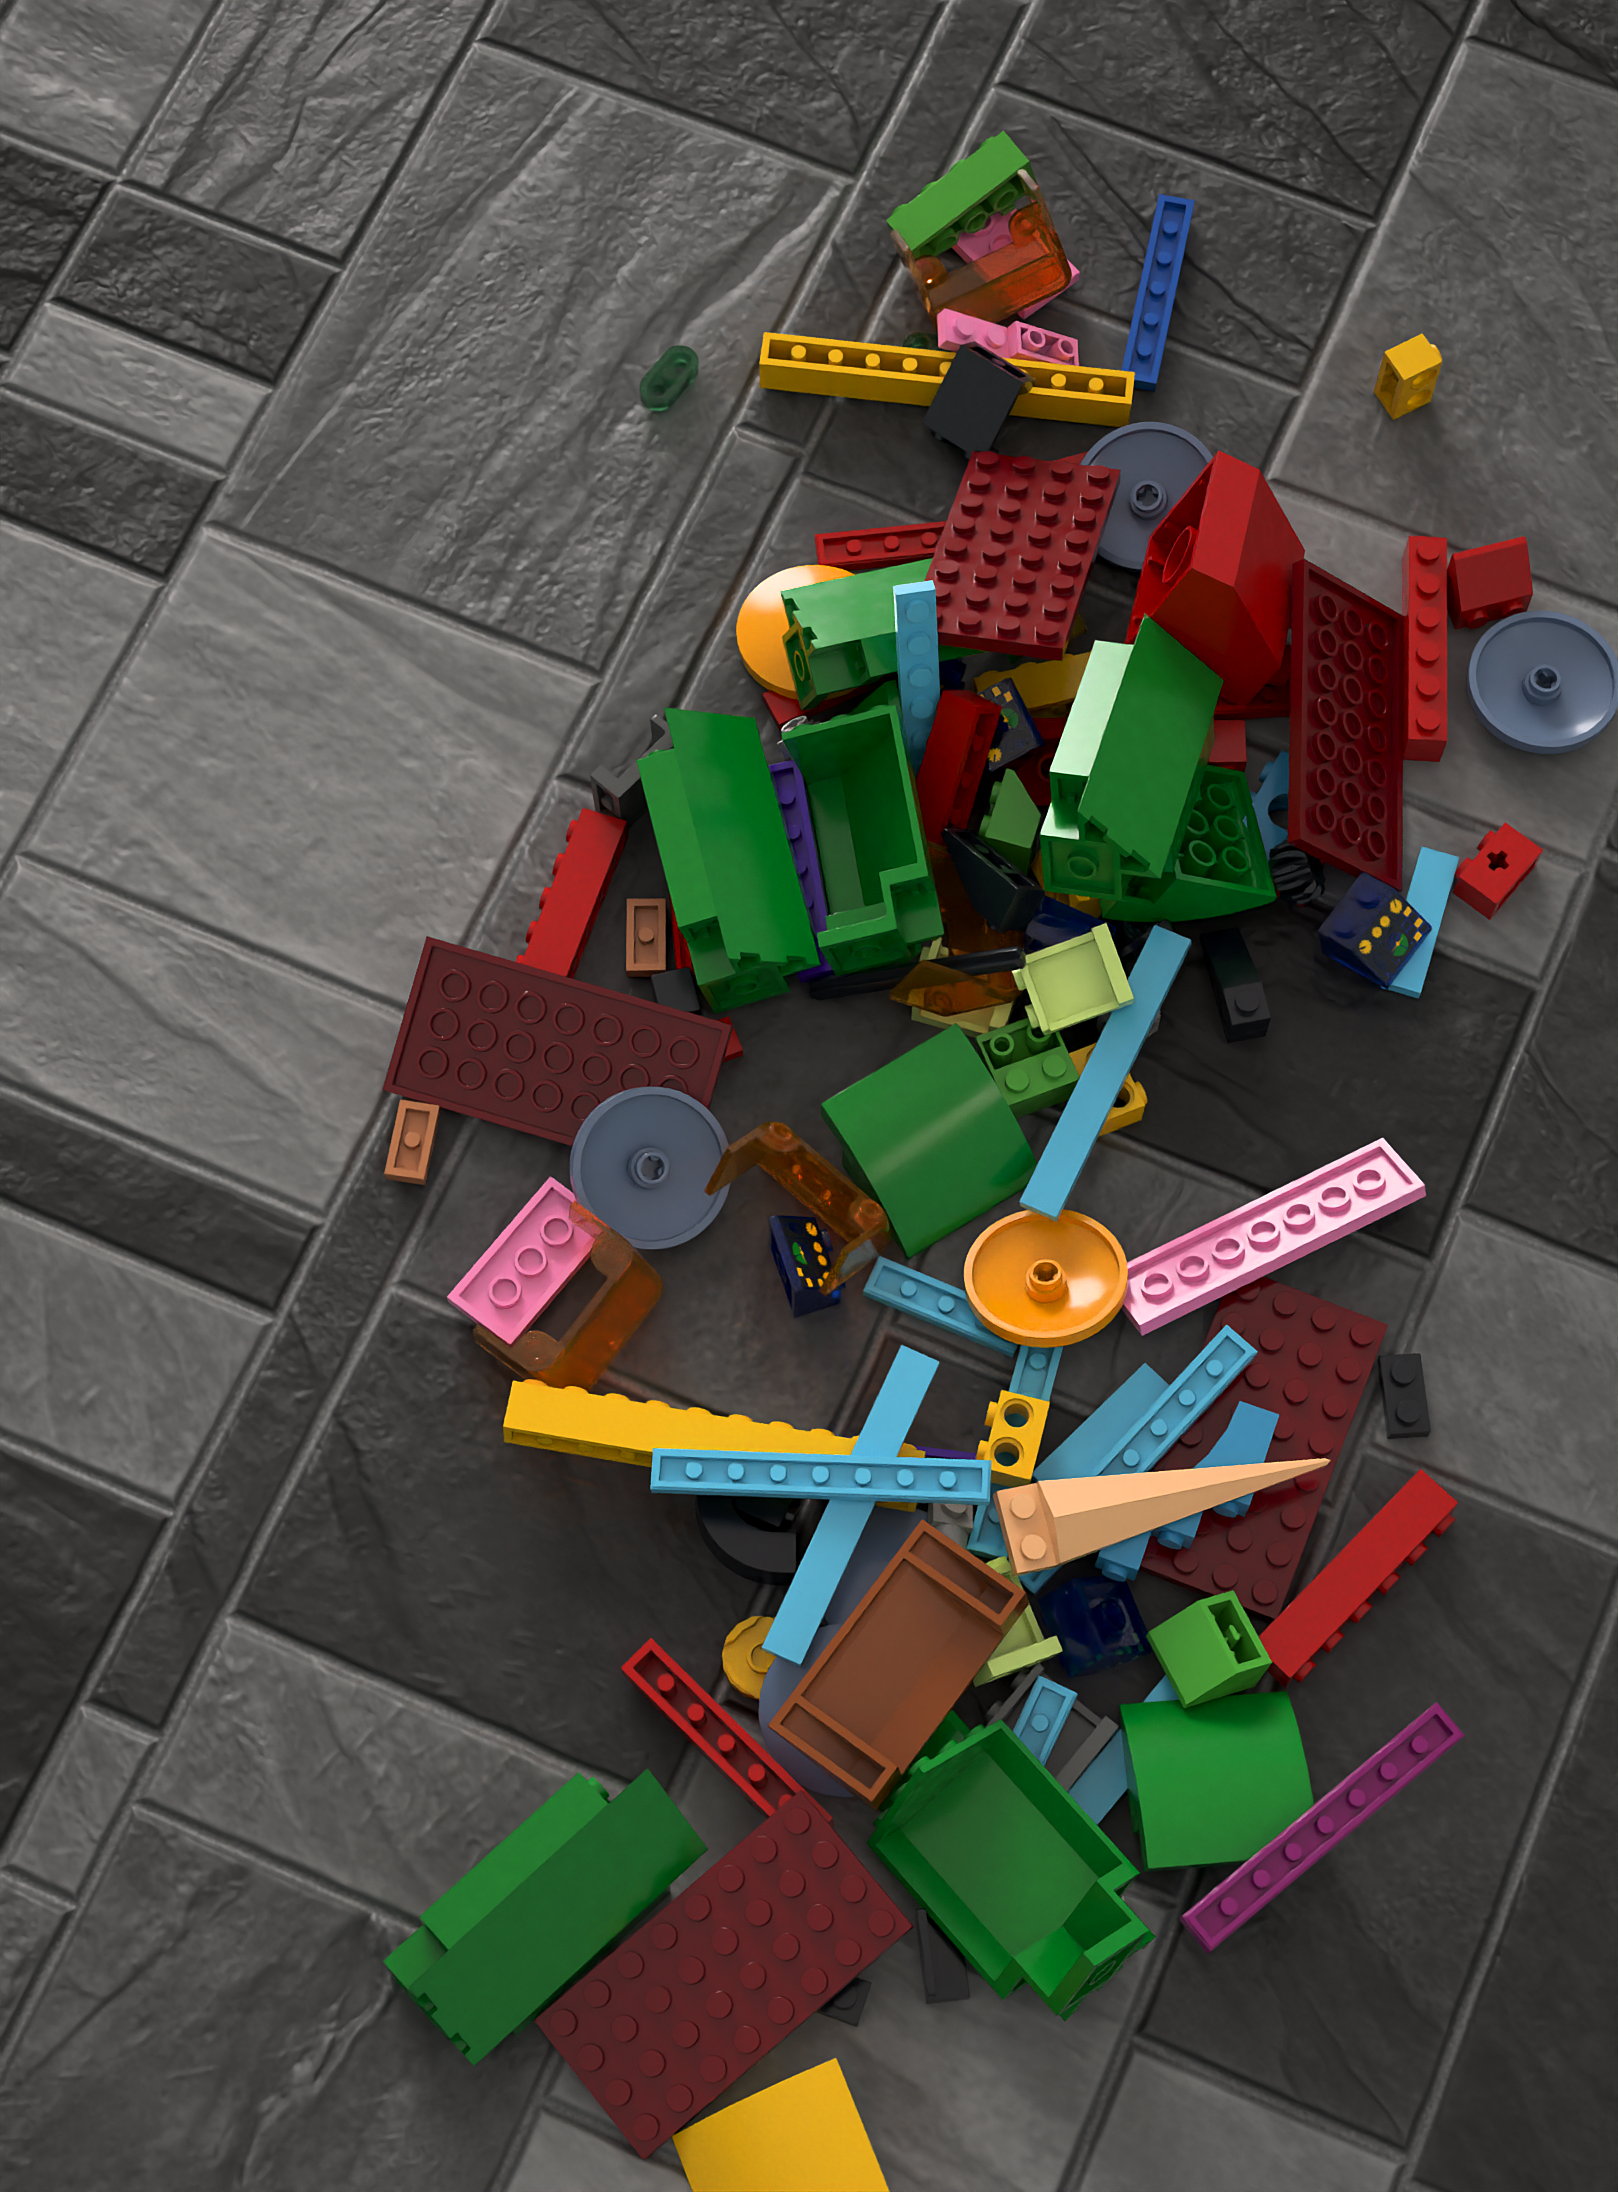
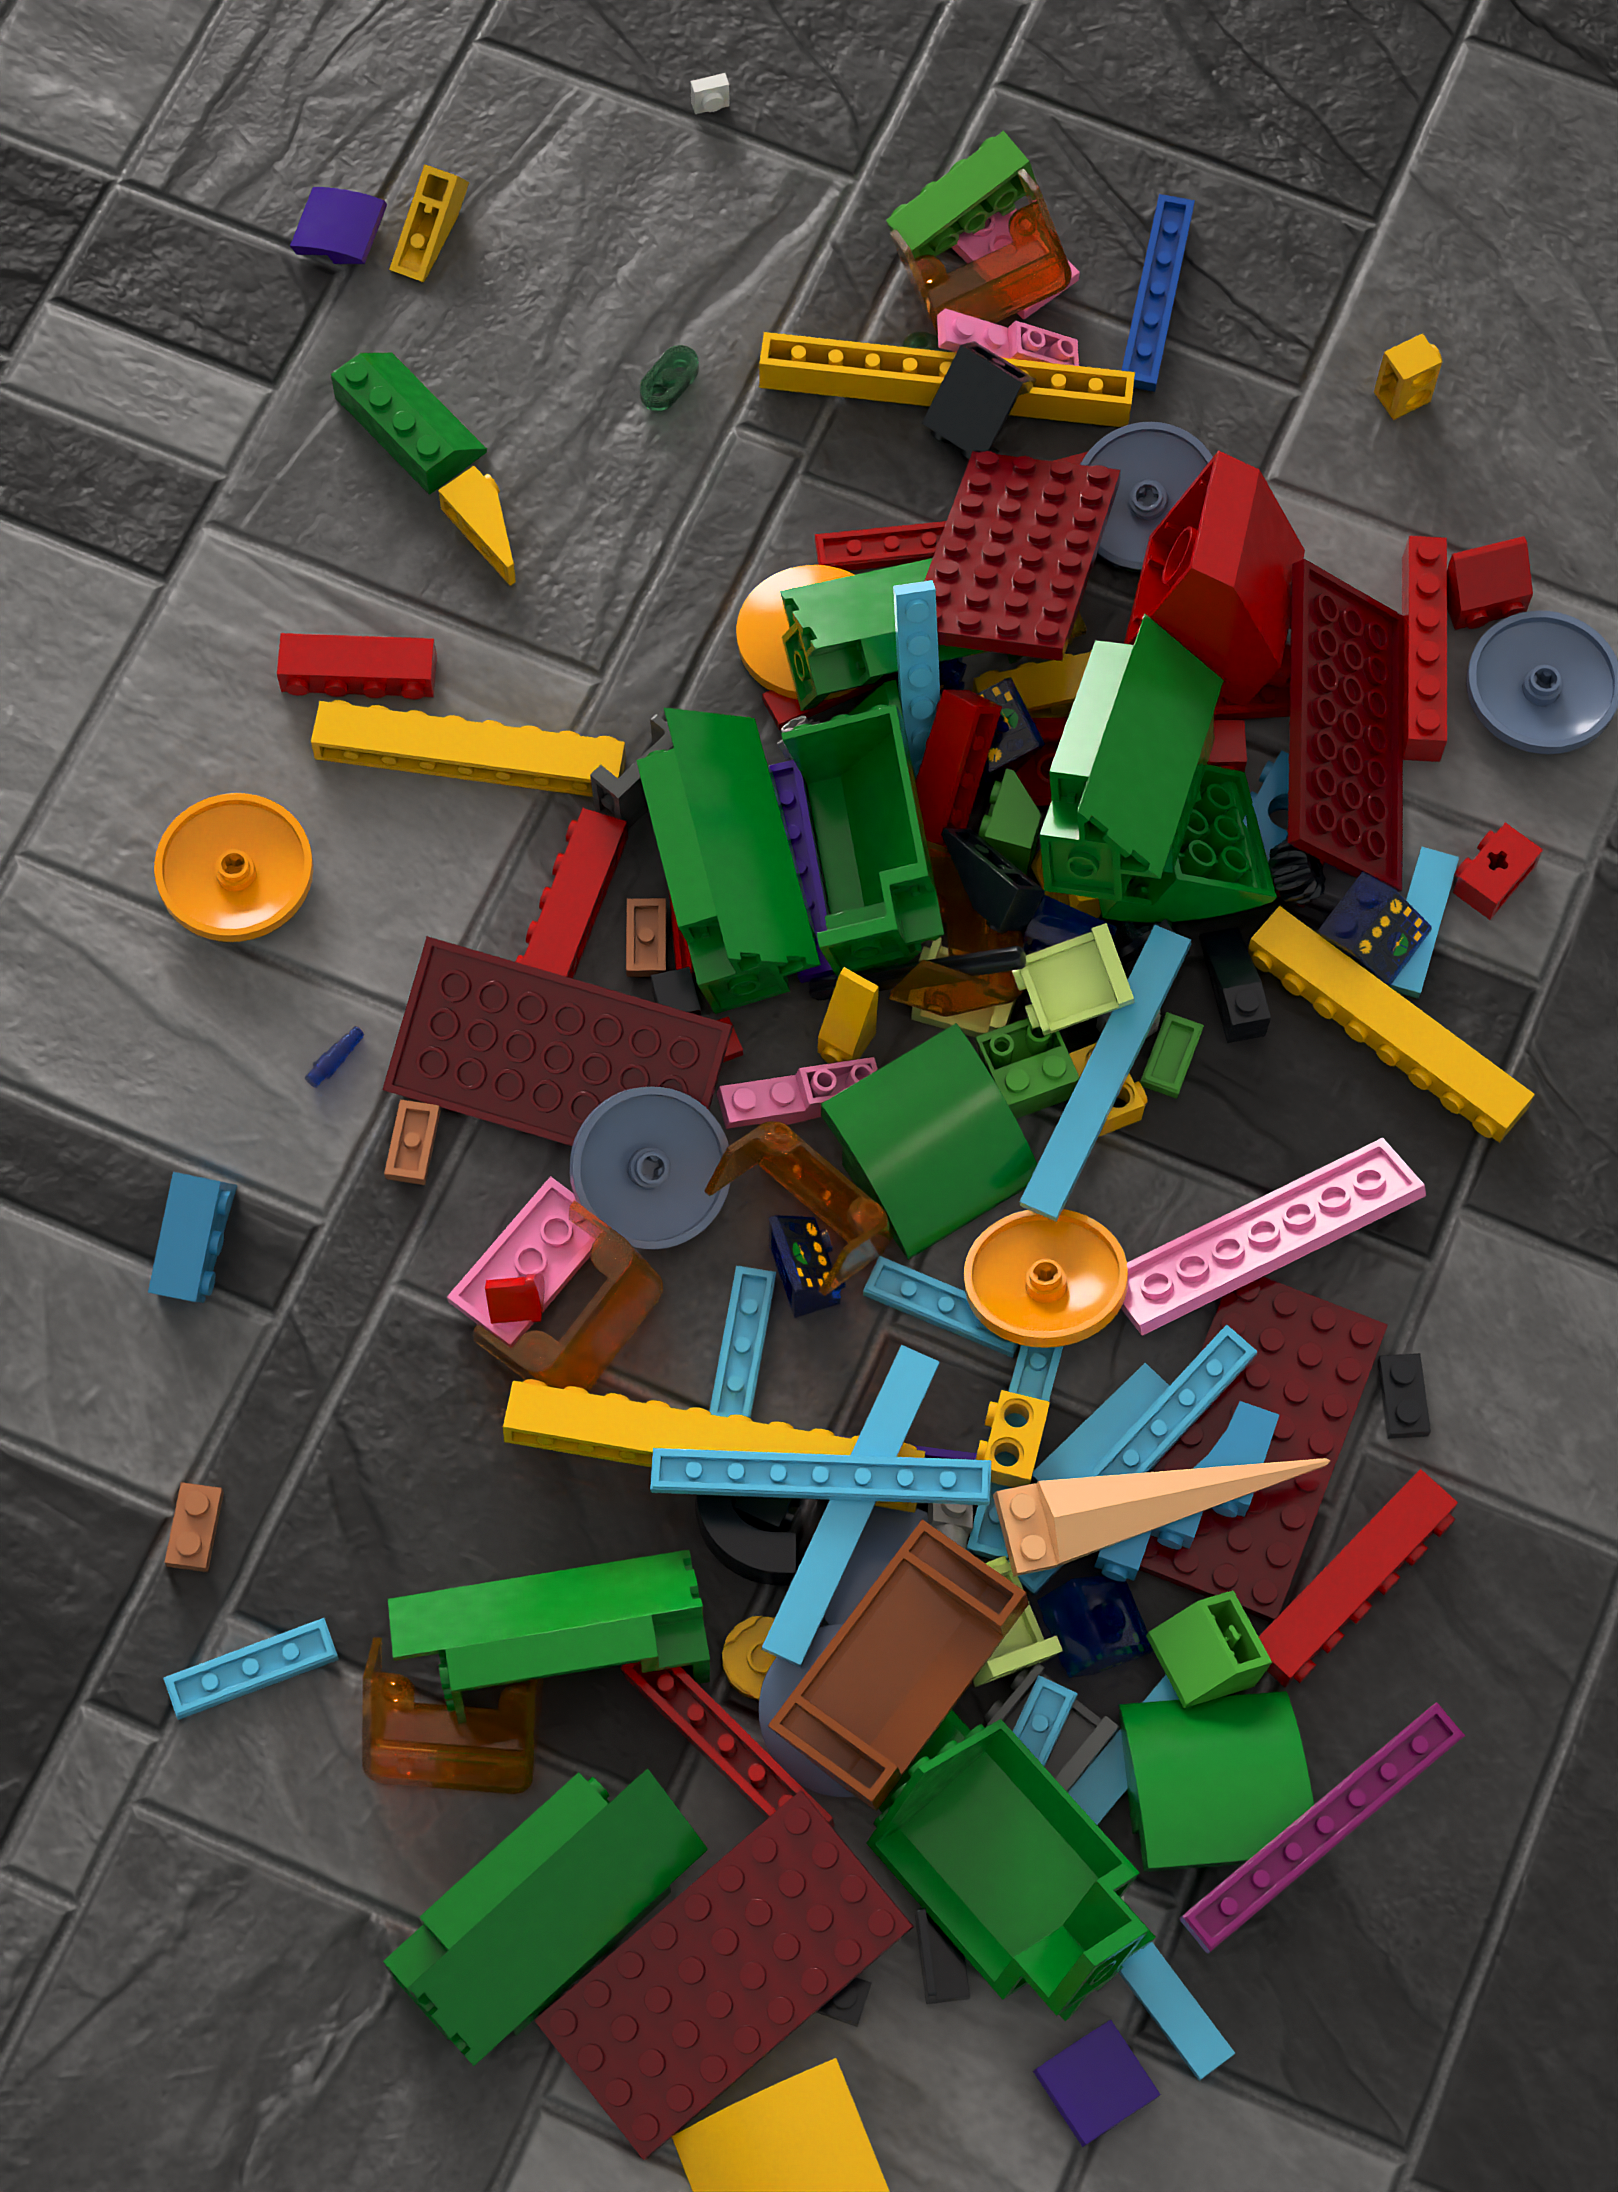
none -> dark azure wedge [148,1172,237,1303]
none -> light orange dish [154,793,313,942]
none -> medium azure tile [163,1618,339,1720]
none -> nougat plate [164,1482,224,1572]
none -> red brick [277,633,437,700]
none -> dark purple slope [290,187,387,264]
none -> clear blue animal [305,1026,364,1088]
none -> yellow brick [311,700,626,797]
none -> green slope [331,352,487,495]
none -> clear orange windscreen [362,1637,543,1794]
none -> green panel [388,1549,710,1724]
none -> yellow slope [389,164,469,282]
none -> yellow slope [438,466,516,586]
none -> red tile [485,1273,544,1324]
none -> white plate [690,73,730,114]
none -> medium azure tile [709,1265,776,1419]
none -> bright pink slope [717,1057,878,1130]
none -> yellow slope [818,967,879,1064]
none -> dark purple slope [1033,2020,1161,2147]
none -> medium azure tile [1118,1942,1235,2081]
none -> bright green tile [1140,1012,1204,1099]
none -> yellow brick [1248,906,1535,1143]

